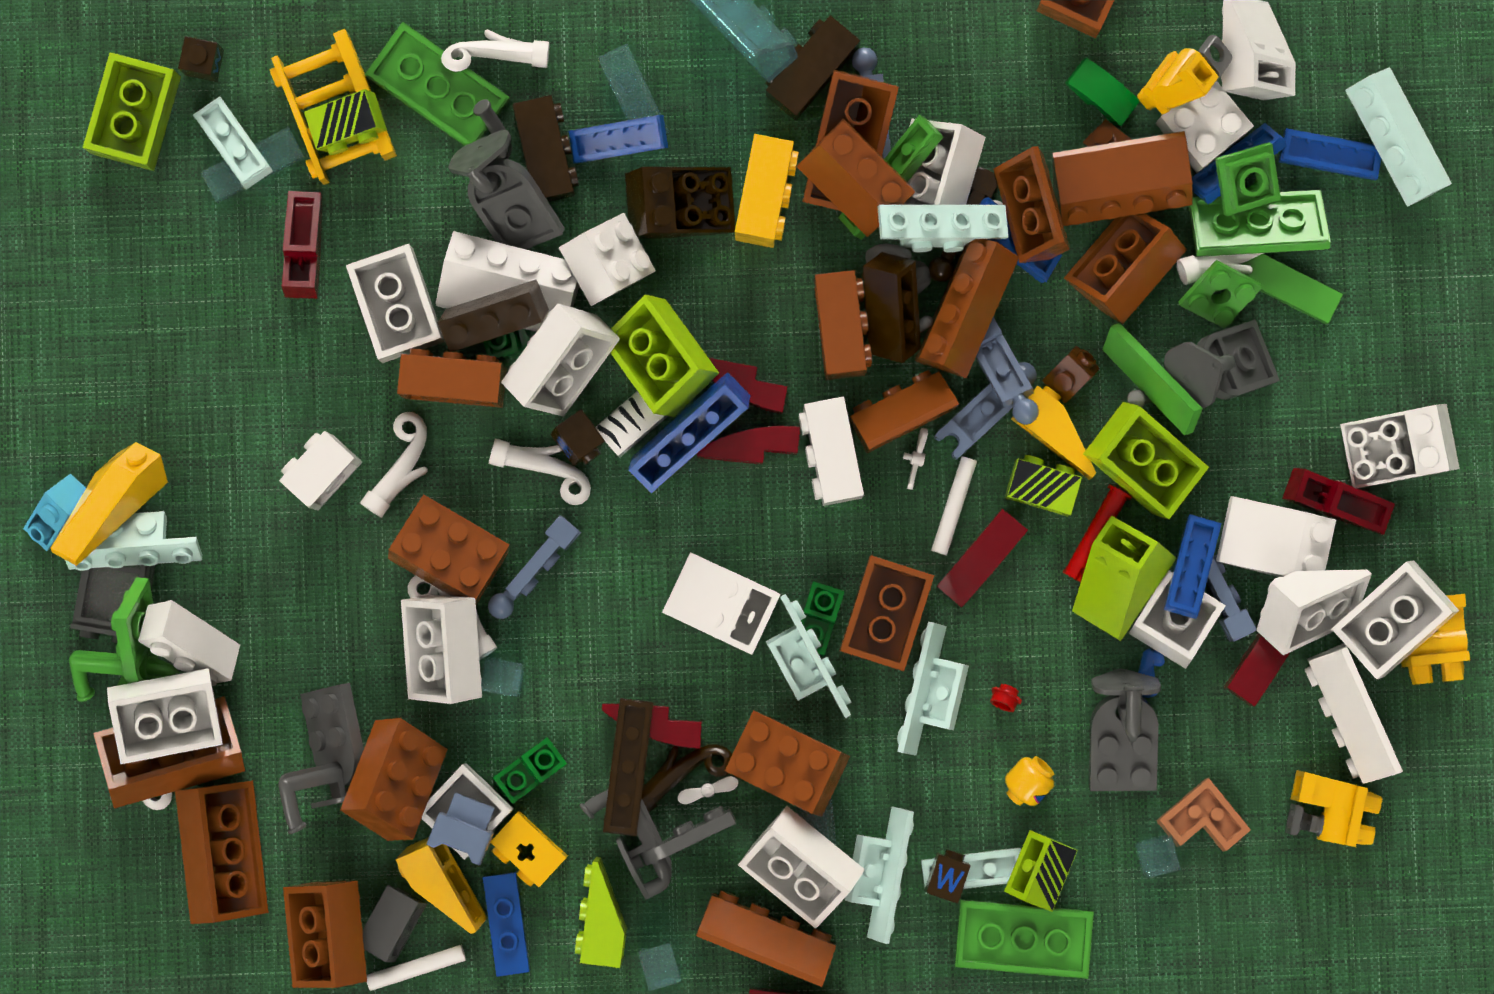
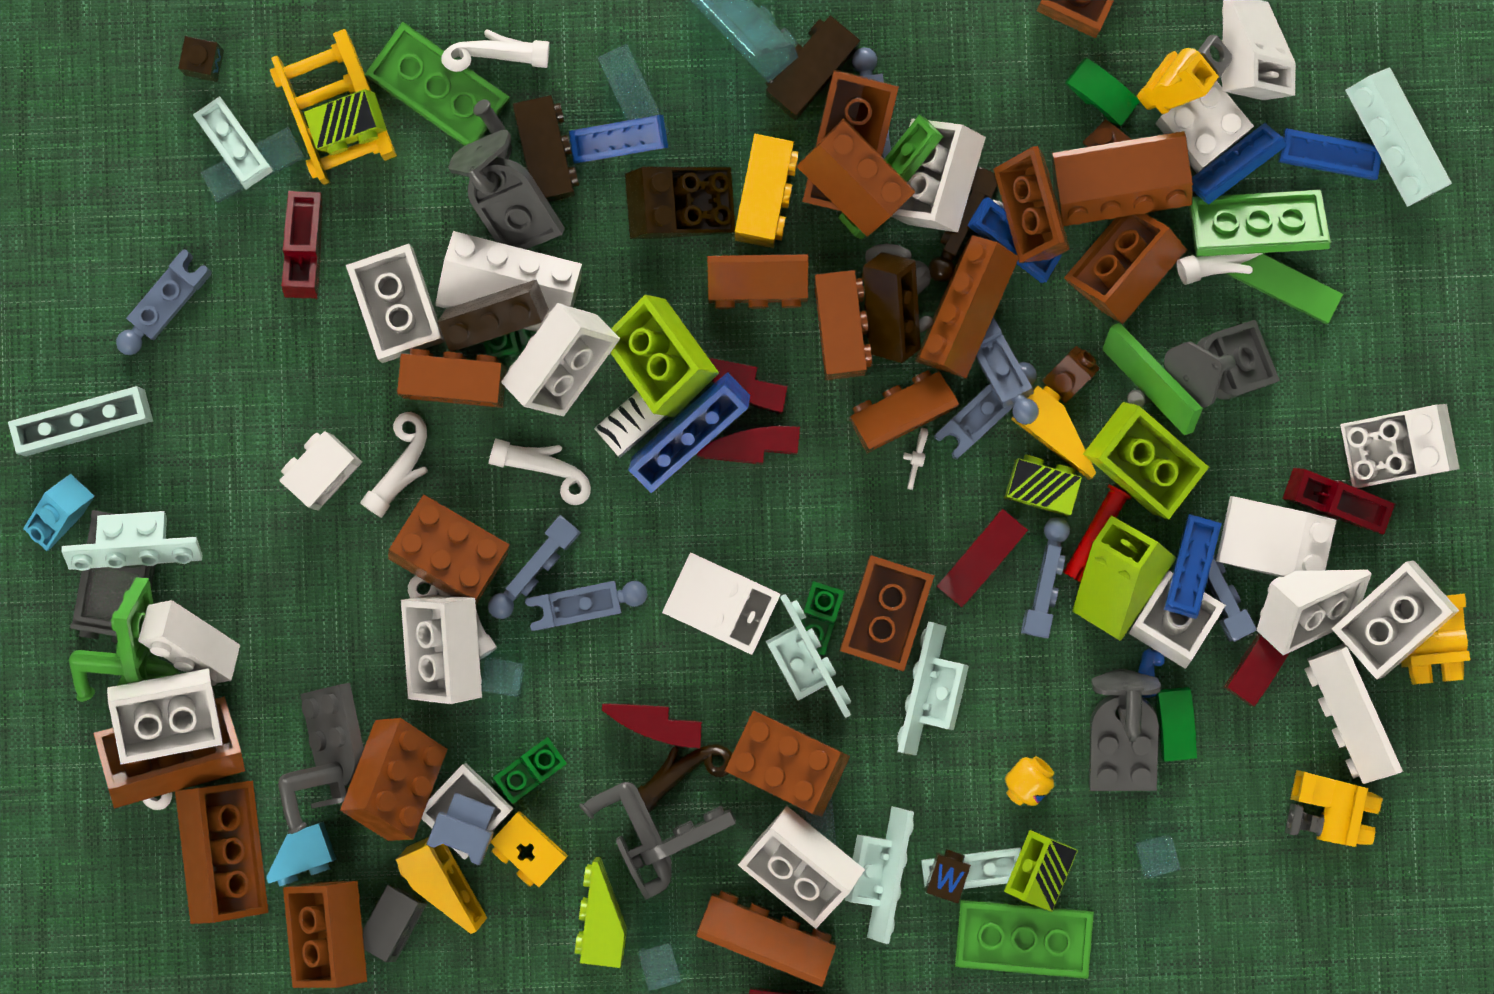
yellow wedge [51,442,168,566] -> none
lime brick [83,52,181,171] -> none
white piece [367,945,466,991] -> none
blue plate [483,872,530,977] -> none
dark brown brick [550,409,605,466] -> none
white brick [559,213,656,306] -> none
dark brown tile [603,698,654,836] -> none
white piece [678,776,738,804] -> none
white brick [798,396,864,506] -> none
light aqua bracket [877,205,1008,252] -> none
white piece [931,456,977,556] -> none
red plate [990,684,1022,712] -> none
nougat plate [1156,778,1251,852] -> none
bright green piece [1178,260,1263,329] -> none
bright green piece [1215,142,1281,216] -> none
none -> light aqua brick [8,386,153,456]
none -> sand blue plate [116,249,212,355]
none -> medium azure slope [266,822,336,887]
none -> sand blue plate [525,581,648,631]
none -> dark orange slope [707,254,808,309]
none -> sand blue plate [1021,517,1070,638]
none -> green slope [1157,687,1197,762]

